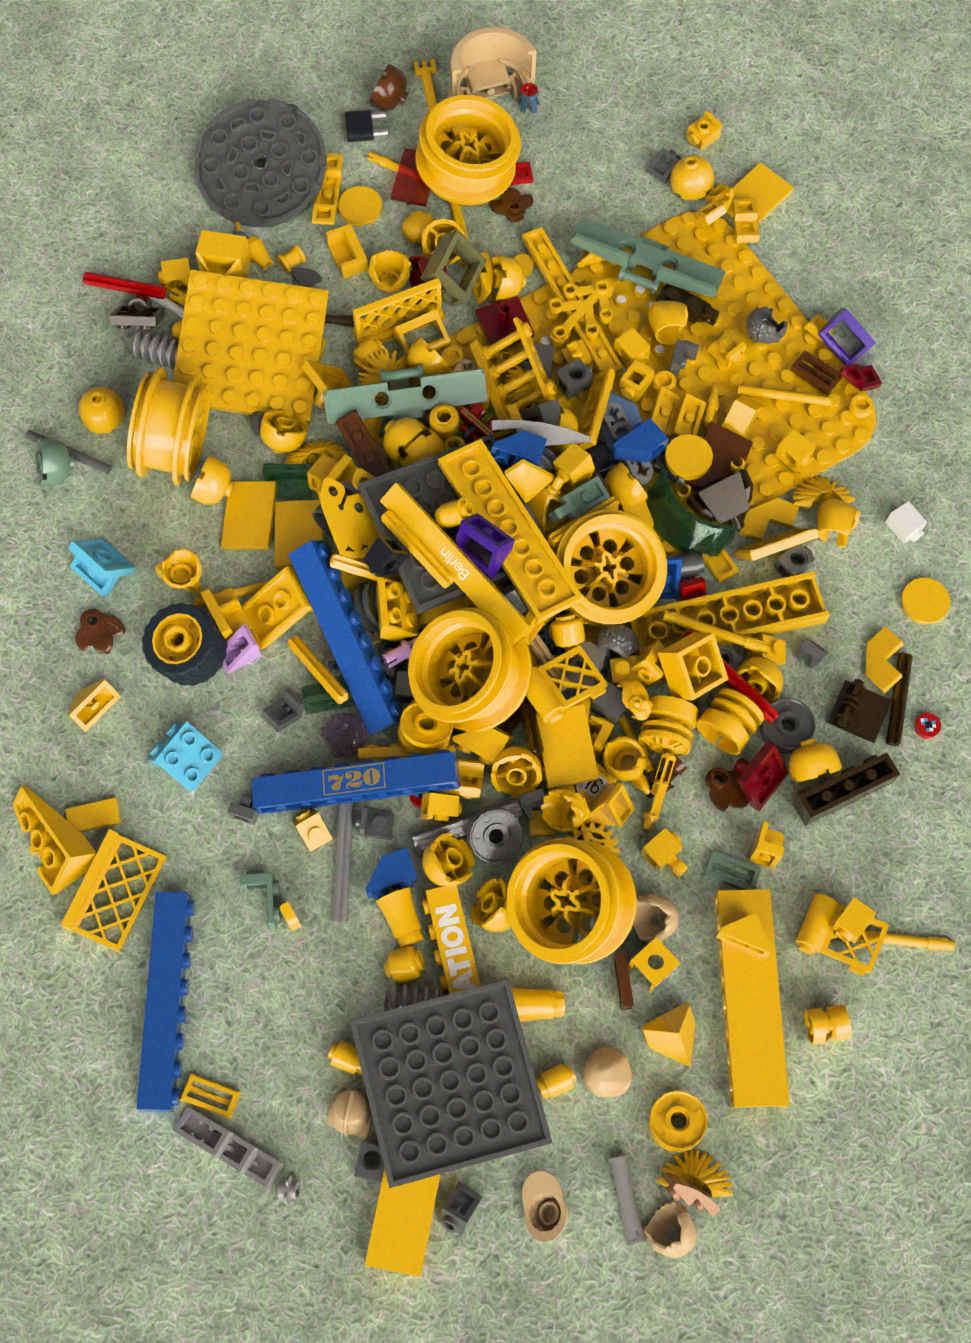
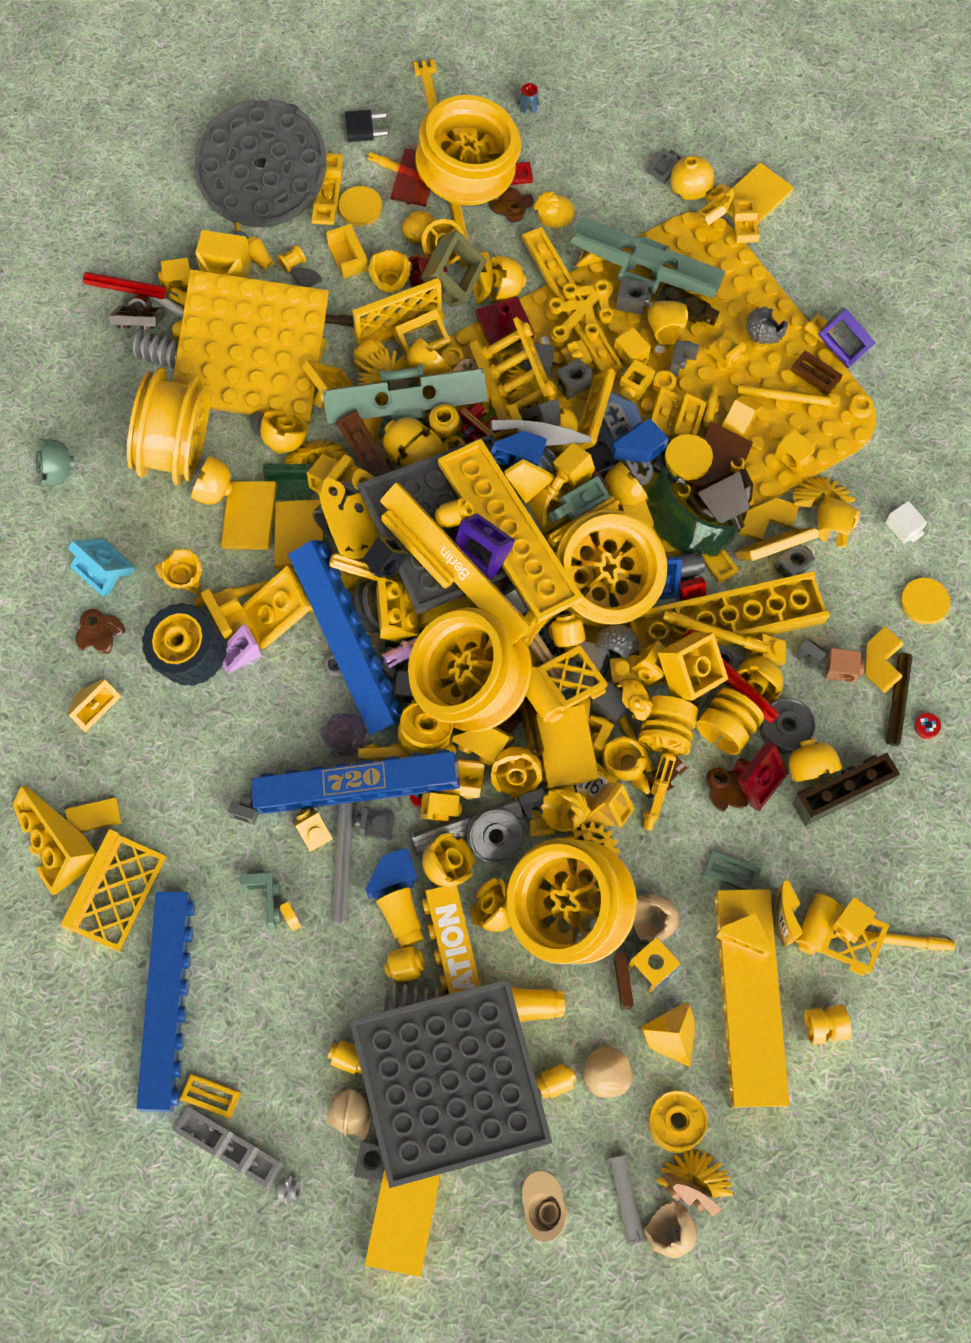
dark grey bar [26,430,113,475] -> none
yellow cylinder [78,386,126,434] -> none
medium azure bracket [146,721,222,791] -> none
dark grey bracket [262,688,304,732] -> none
yellow axle [288,635,349,704] -> none
clear green panel [302,679,356,715] -> none
reddish brown cylinder [369,63,409,110] -> none
dark grey bracket [437,1182,482,1235] -> none
tan piece [447,26,537,99] -> none
yellow tile [513,254,534,276] -> none
yellow brick [641,828,688,878] -> none
yellow brick [686,111,722,150] -> none
yellow panel [749,820,785,869] -> none
dark brown hinge [827,679,892,743] -> none
dark red slope [839,363,882,391] -> none
none -> yellow hair [534,191,575,228]
none -> dark grey brick [616,278,652,315]
none -> yellow slope [773,880,803,947]
none -> nougat brick [825,648,865,683]

